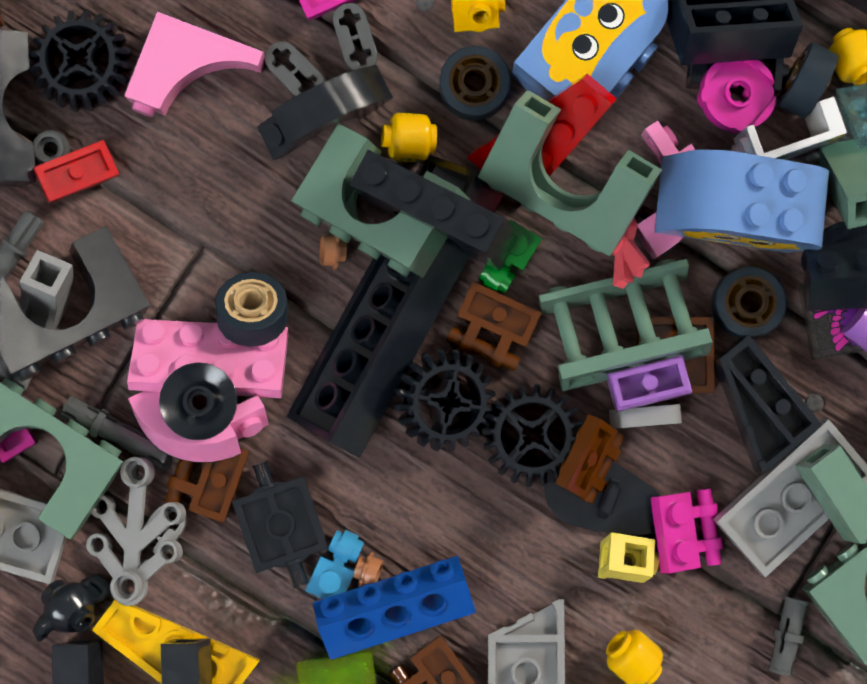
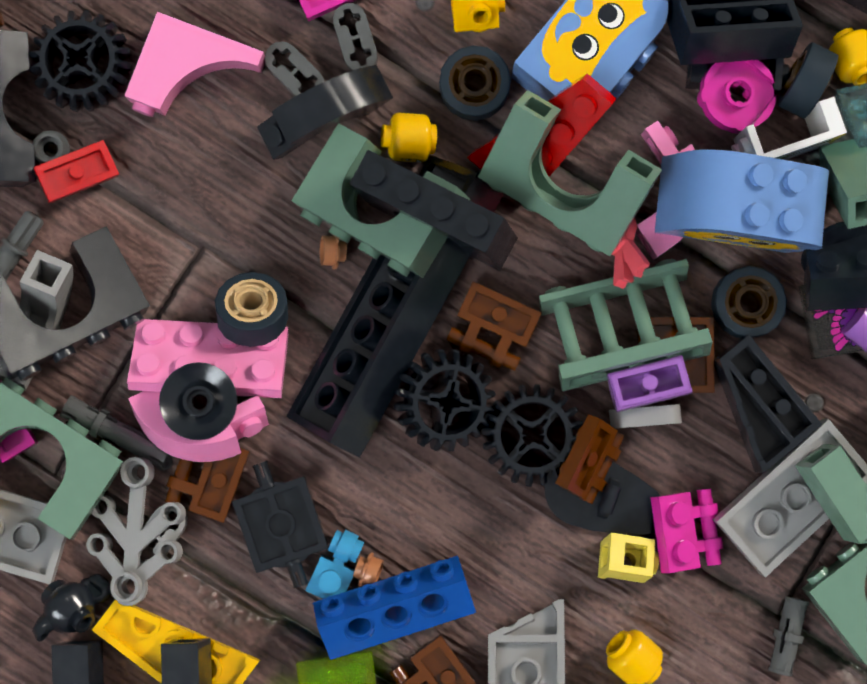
green plate [478,219,542,294] -> none

